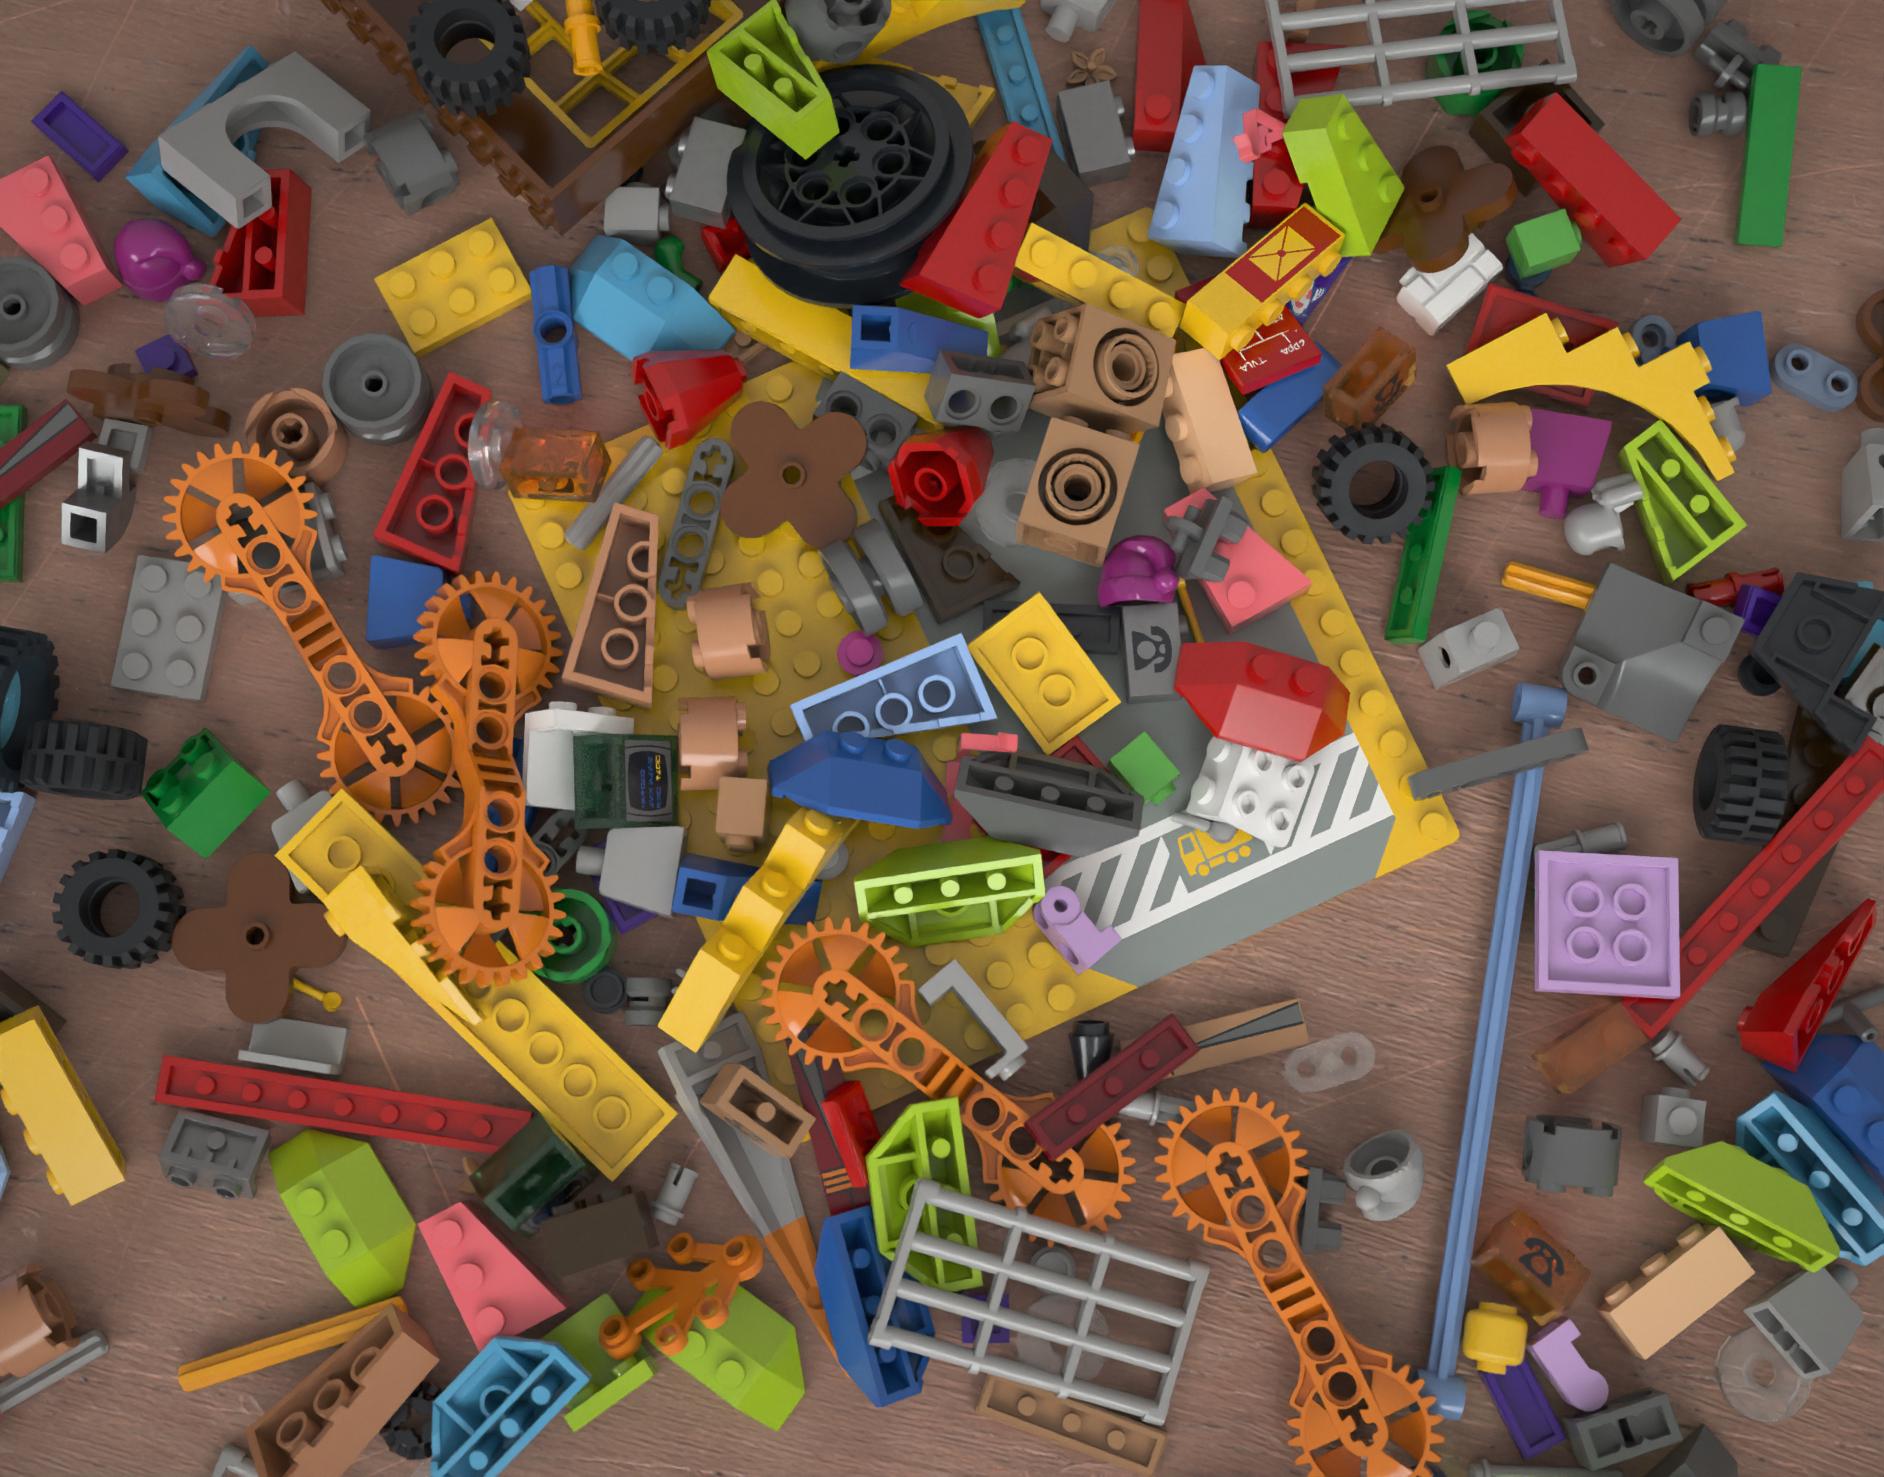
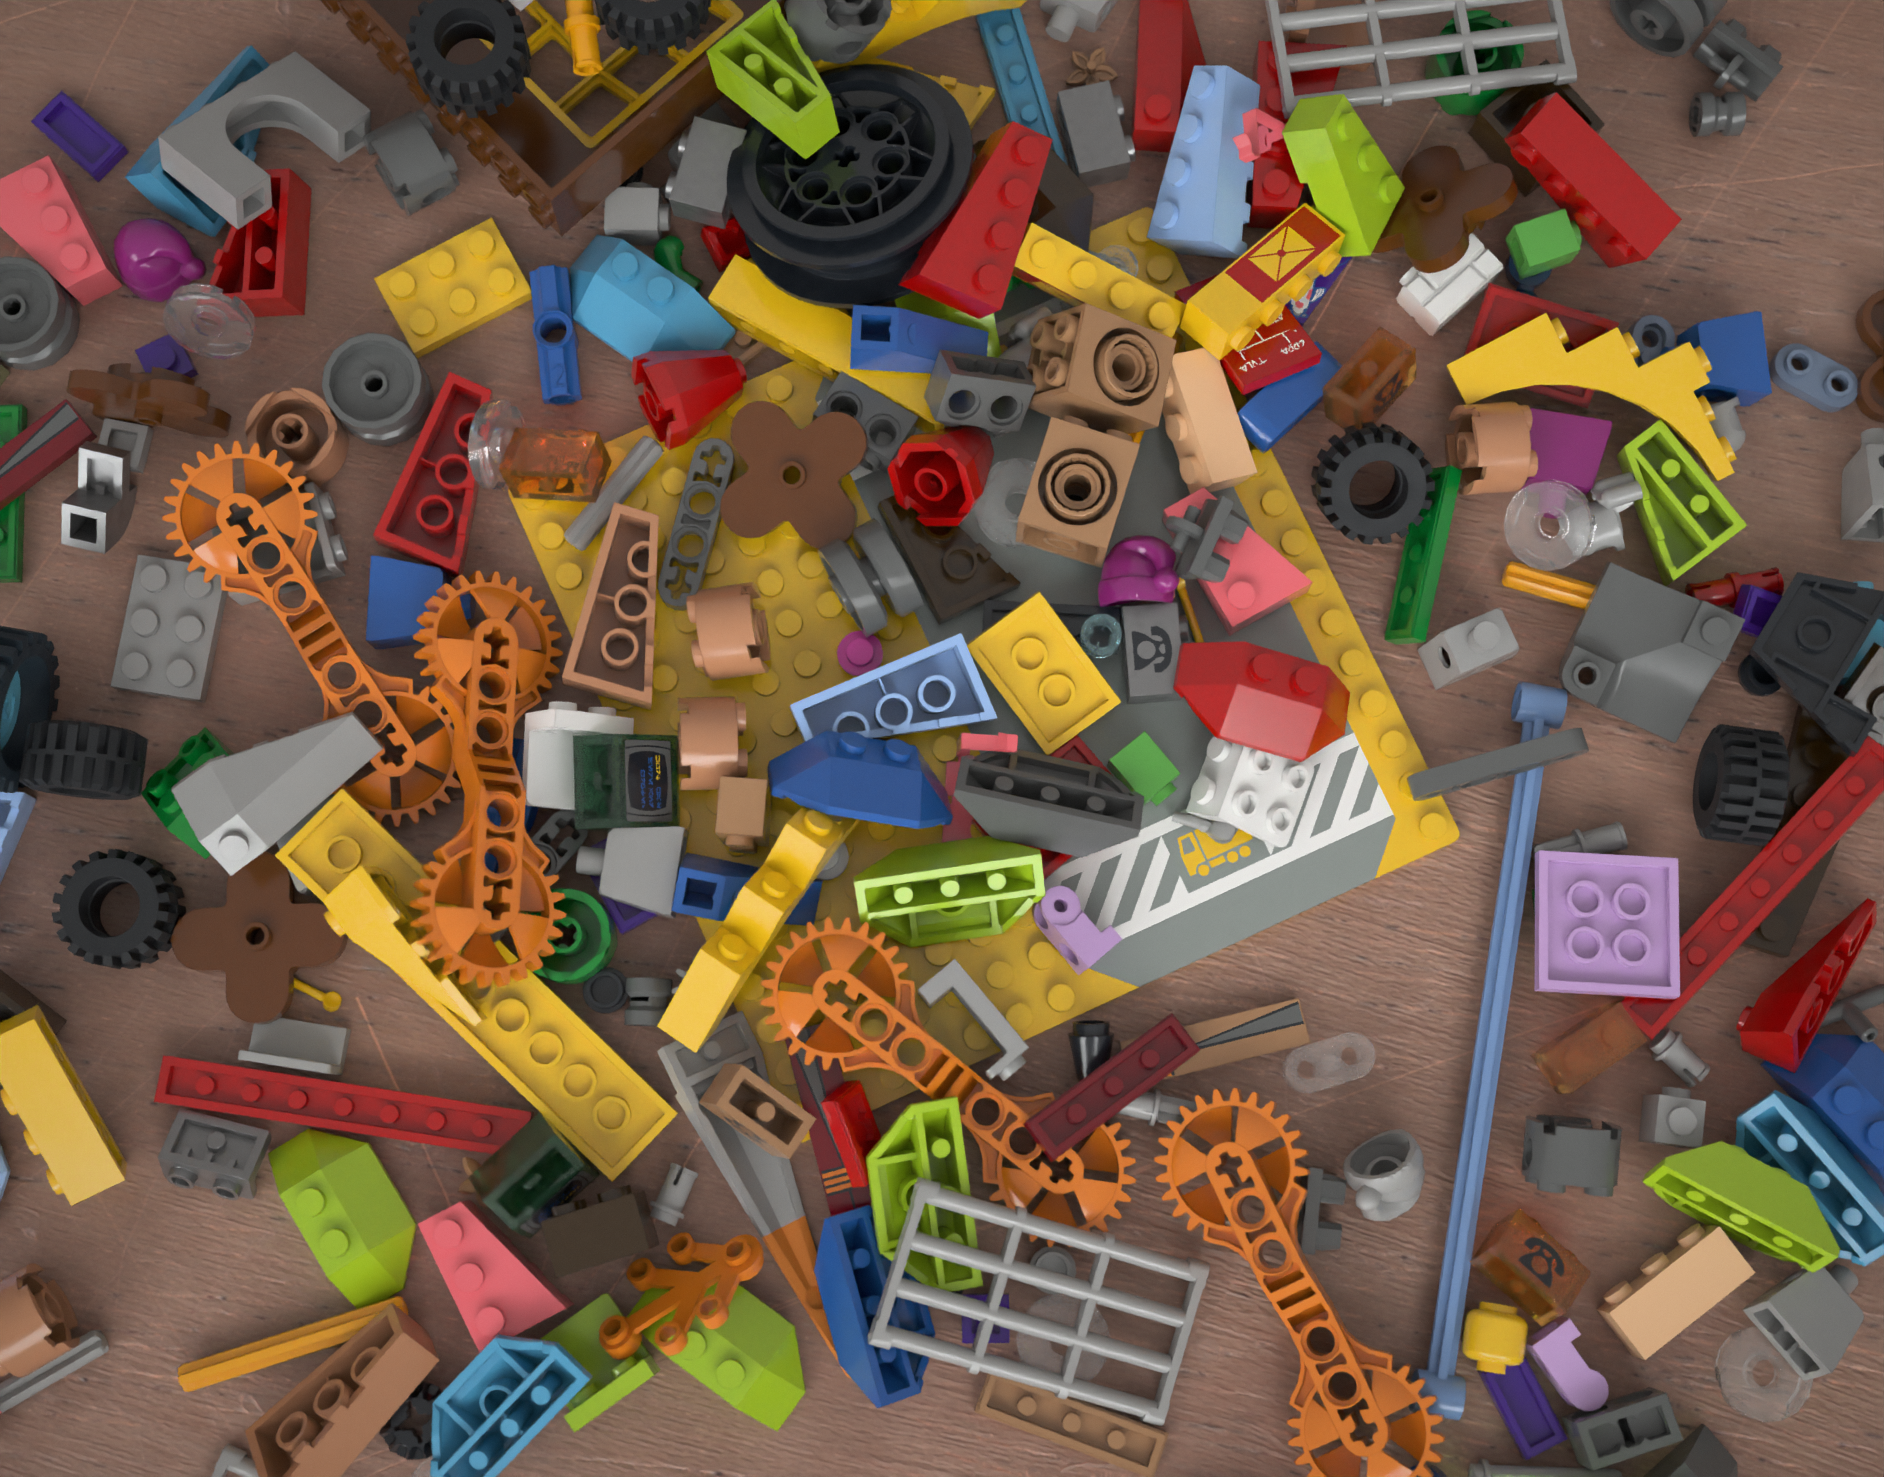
green tile [1734,64,1802,248] -> none
none -> light grey wedge [171,711,383,876]
none -> clear light blue bush [1080,614,1122,658]
none -> clear tile [1503,479,1596,571]

